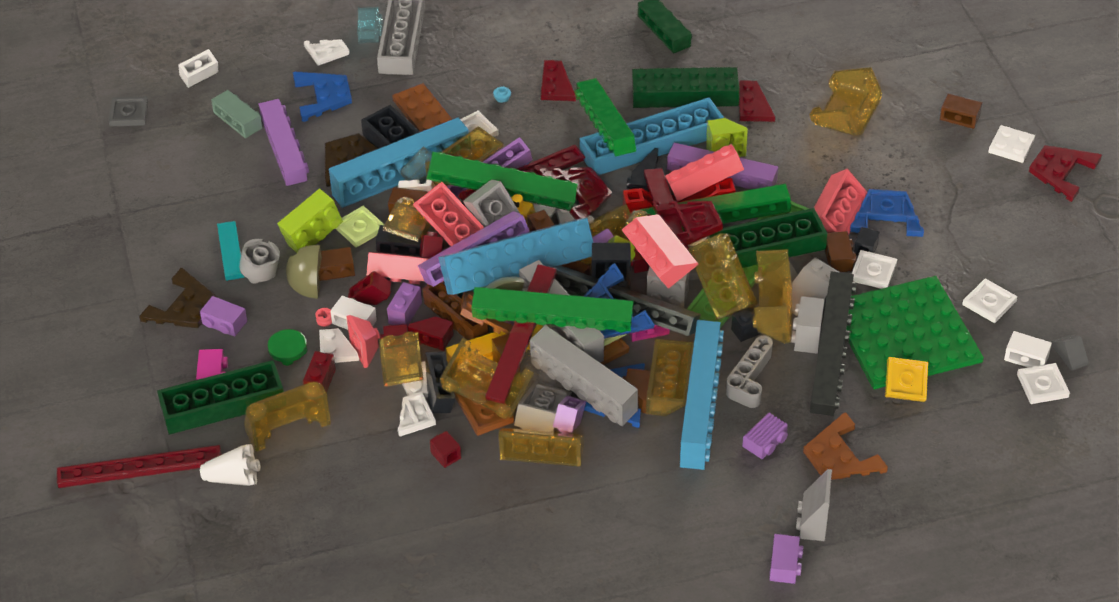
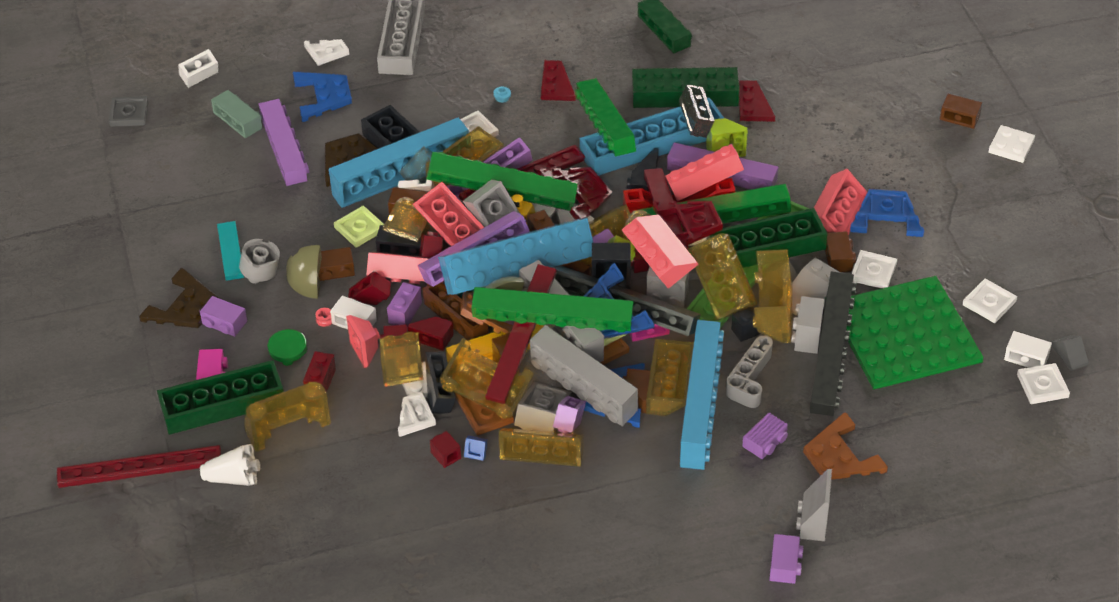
lime brick [277,188,343,253] -> none
white wing [319,328,359,363] -> none
clear light blue brick [357,7,383,43] -> none
dark orange plate [392,83,453,132] -> none
clear yellow windscreen [809,67,882,136] -> none
black brick [854,227,880,256] -> none
yellow plate [885,357,928,402] -> none
dark red wing [1029,145,1102,202] -> none
none -> tile [464,435,488,461]
none -> clear smoke brick [679,84,715,138]

